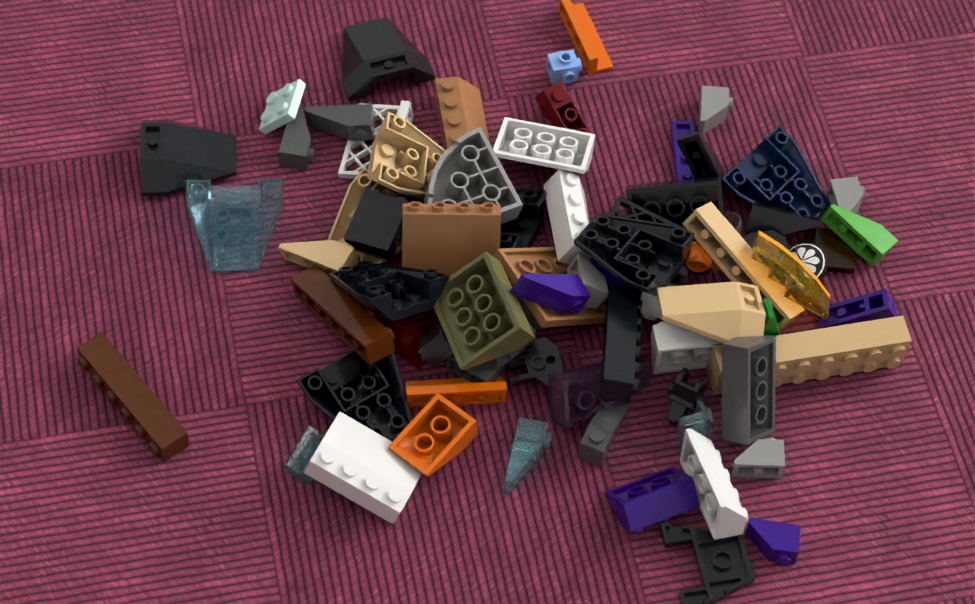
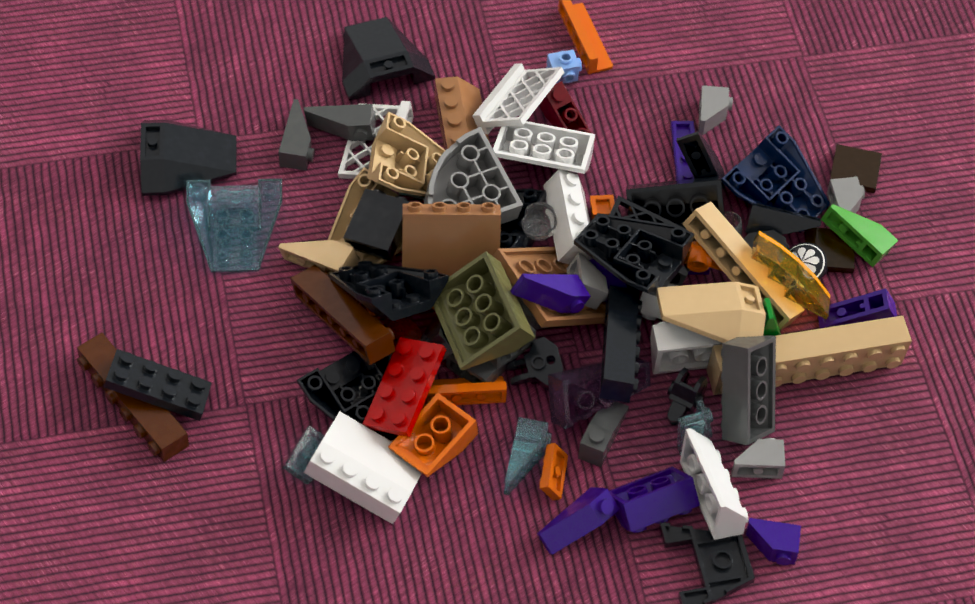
light aqua plate [259,79,306,135] -> none
none -> black plate [103,349,212,421]
none -> red plate [363,337,446,437]
none -> white fence [472,63,564,134]
none -> clear hair [521,202,558,241]
none -> dark purple slope [537,487,620,555]
none -> orange plate [540,443,568,501]
none -> orange plate [590,195,615,219]
none -> dark brown tile [829,144,882,193]

